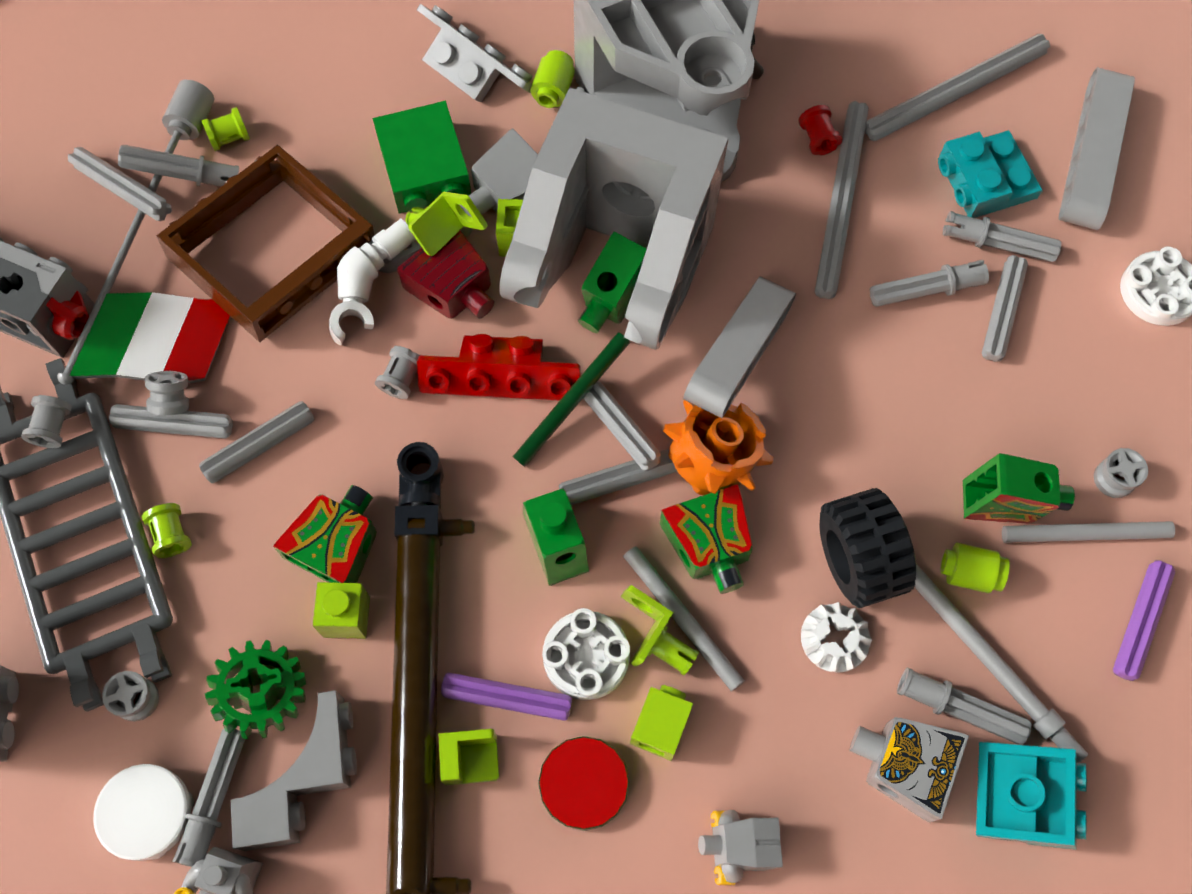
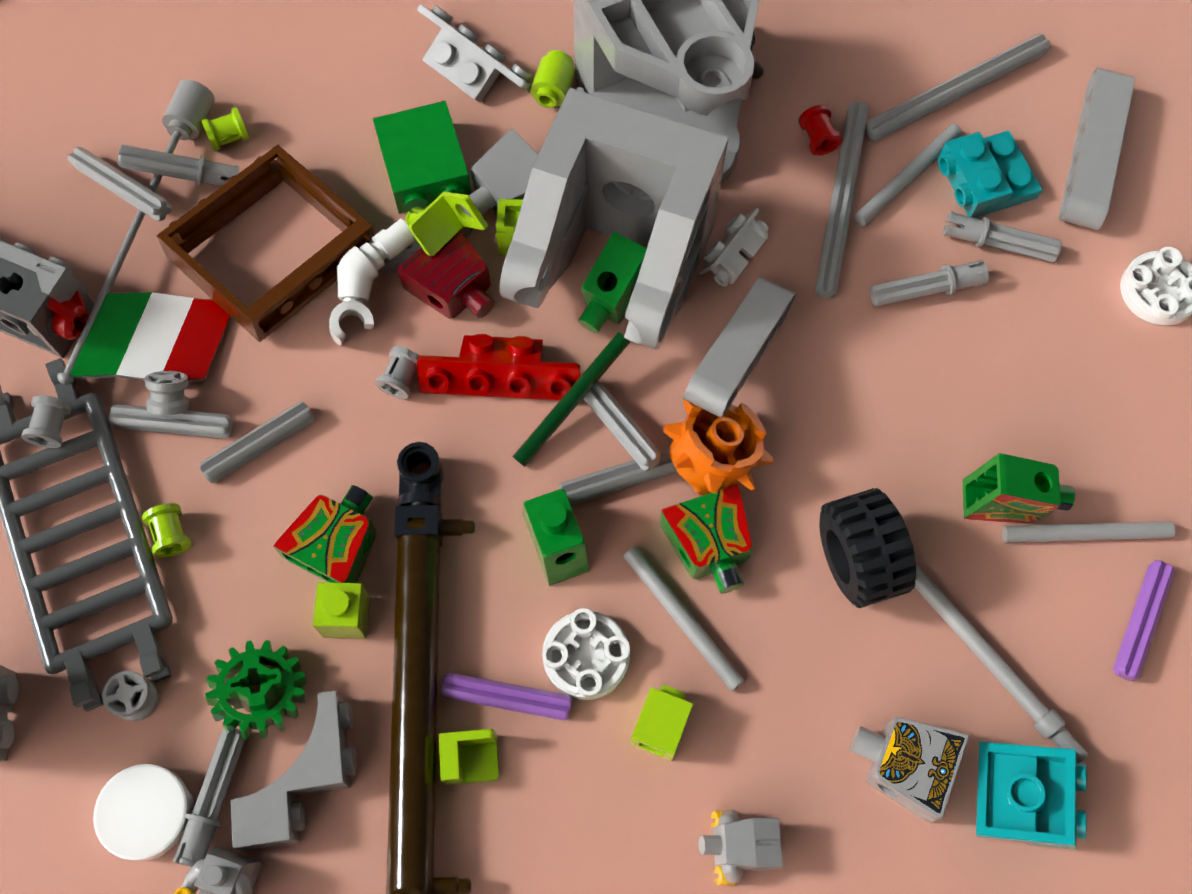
red tile [538,736,629,831] -> none
lime bracket [621,585,699,675] -> none
white gear [801,602,872,673] -> none
light grey axle [897,668,1031,745] -> none
lime brick [940,542,1010,593] -> none
light grey axle [982,255,1028,362] -> none
light grey wheel [1094,448,1148,498] -> none
none -> white hinge [699,208,769,287]
none -> light grey bar [854,124,962,227]

